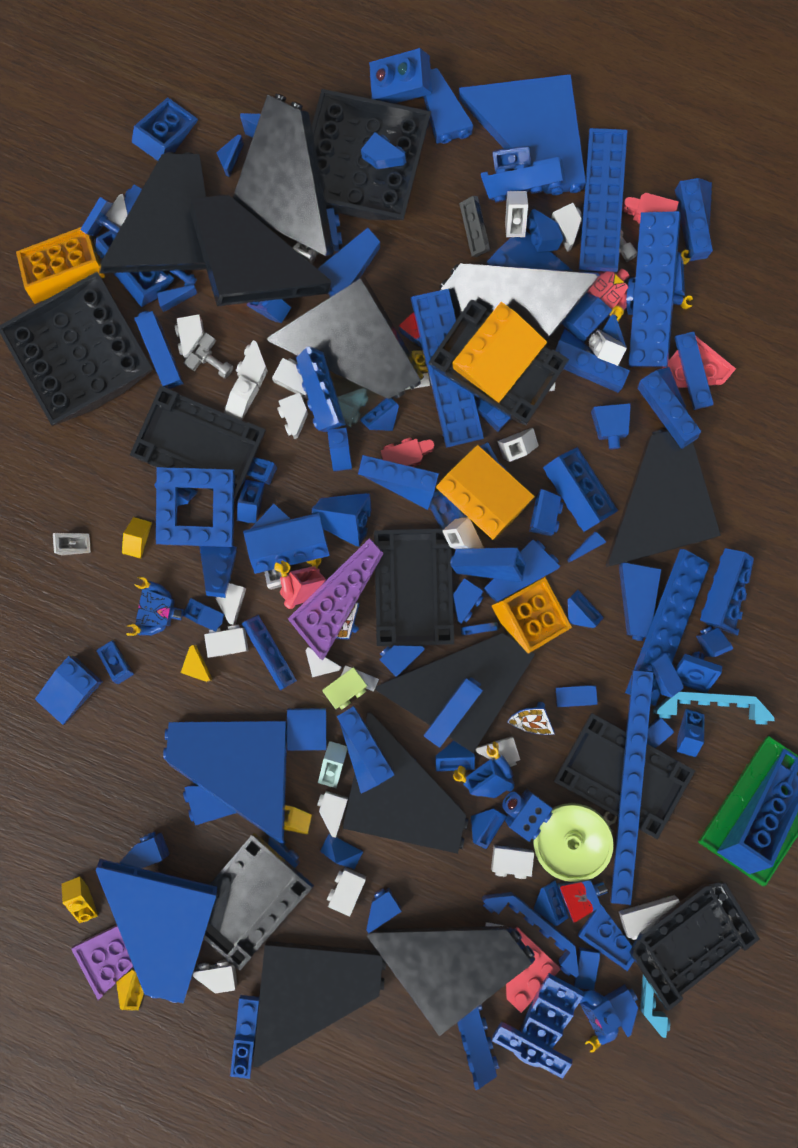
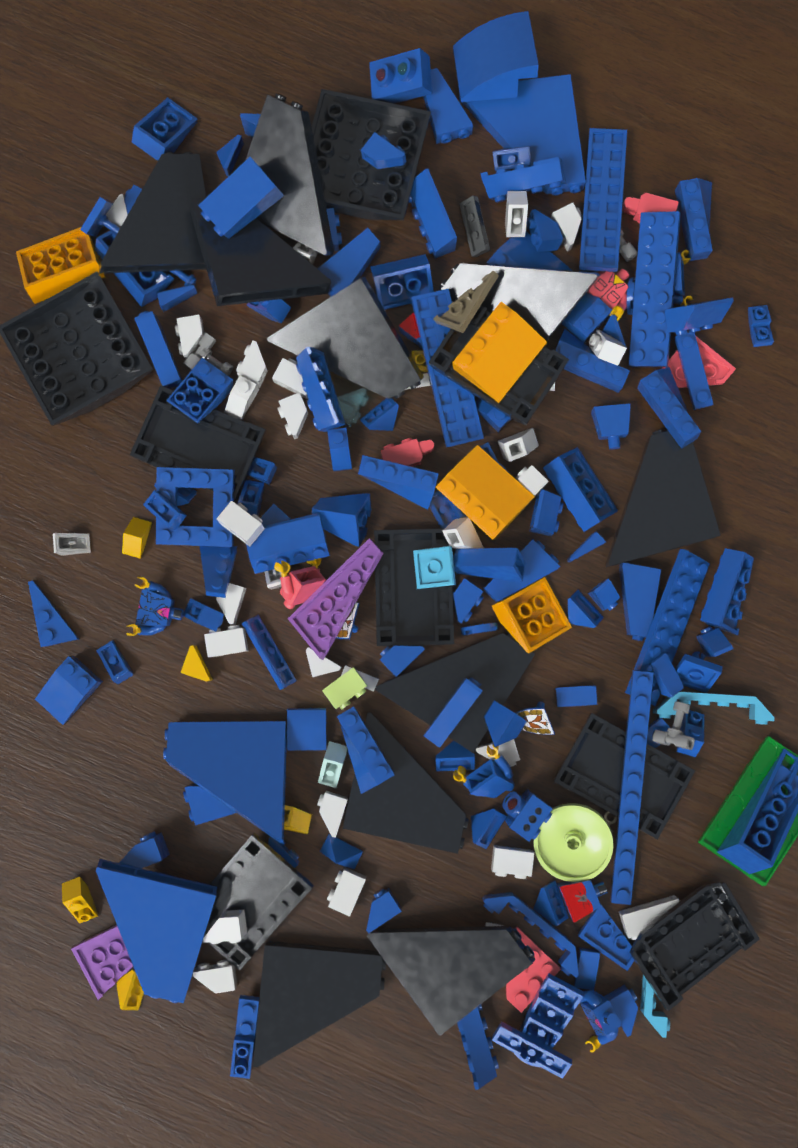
none -> blue wing [28,581,79,647]
none -> blue slope [143,490,187,530]
none -> blue slope [167,358,233,423]
none -> blue slope [198,157,284,239]
none -> white slope [203,910,247,944]
none -> white brick [217,501,265,546]
none -> blue slope [371,254,434,310]
none -> blue slope [408,169,457,259]
none -> medium azure plate [413,546,456,589]
none -> dark tan wing [433,271,499,333]
none -> blue slope [453,11,539,102]
none -> blue slope [484,701,527,747]
none -> white brick [516,465,549,496]
none -> blue slope [587,578,620,611]
none -> light grey bar [653,702,695,750]
none -> blue slope [665,297,734,335]
none -> blue slope [748,305,774,347]

